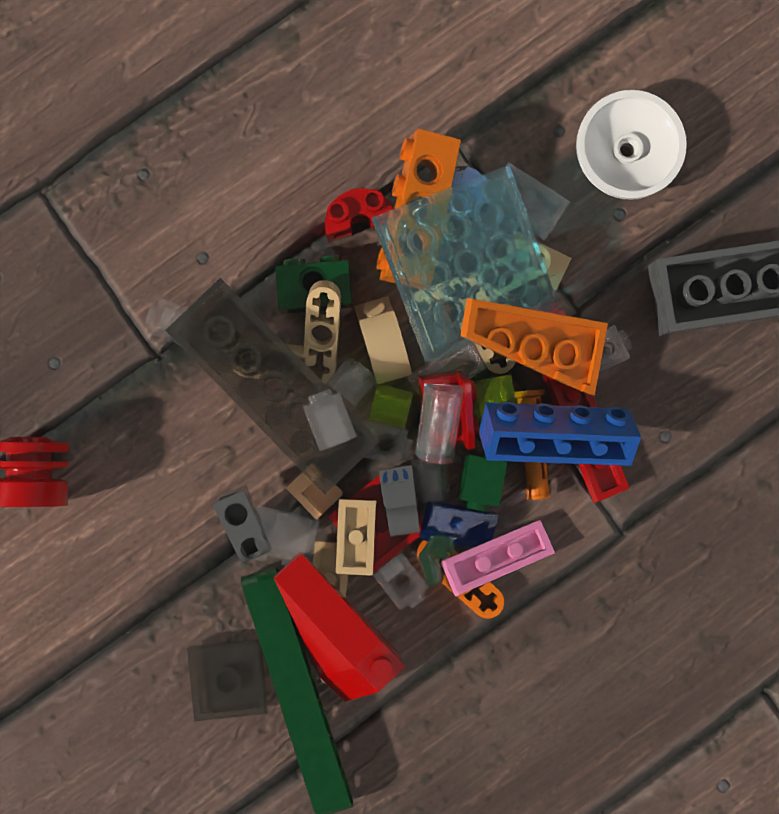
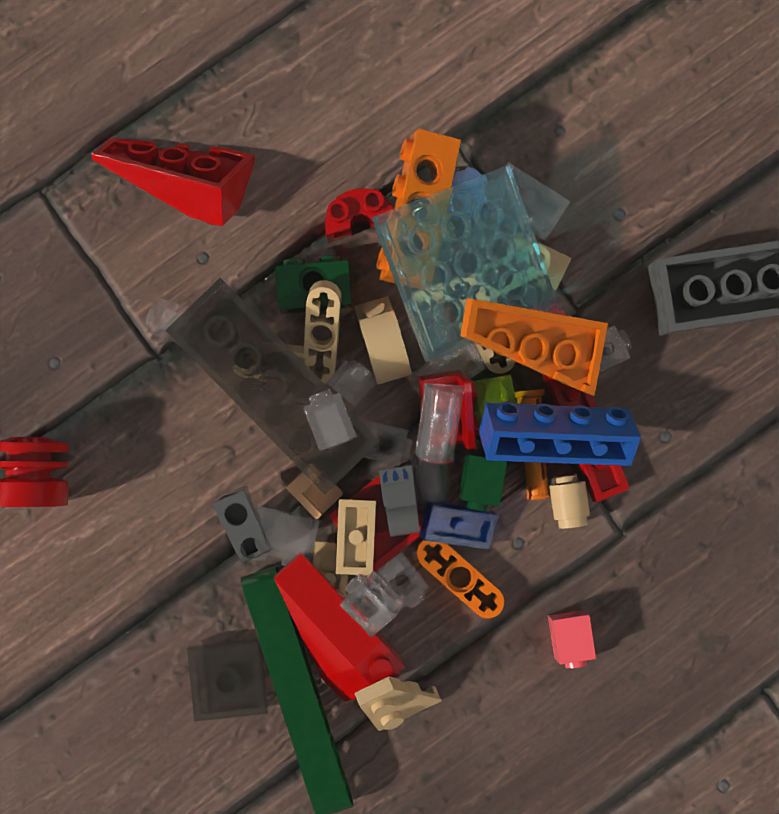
clear neon green brick [369,384,413,429] -> none
clear green arm [419,535,455,585] -> none
bright pink plate [441,520,555,596] -> none
white dish [576,90,687,200] -> none
none -> red wedge [92,138,255,226]
none -> clear brick [340,570,407,637]
none -> tan wing [355,677,442,731]
none -> coral brick [548,610,596,668]
none -> tan brick [549,474,590,529]

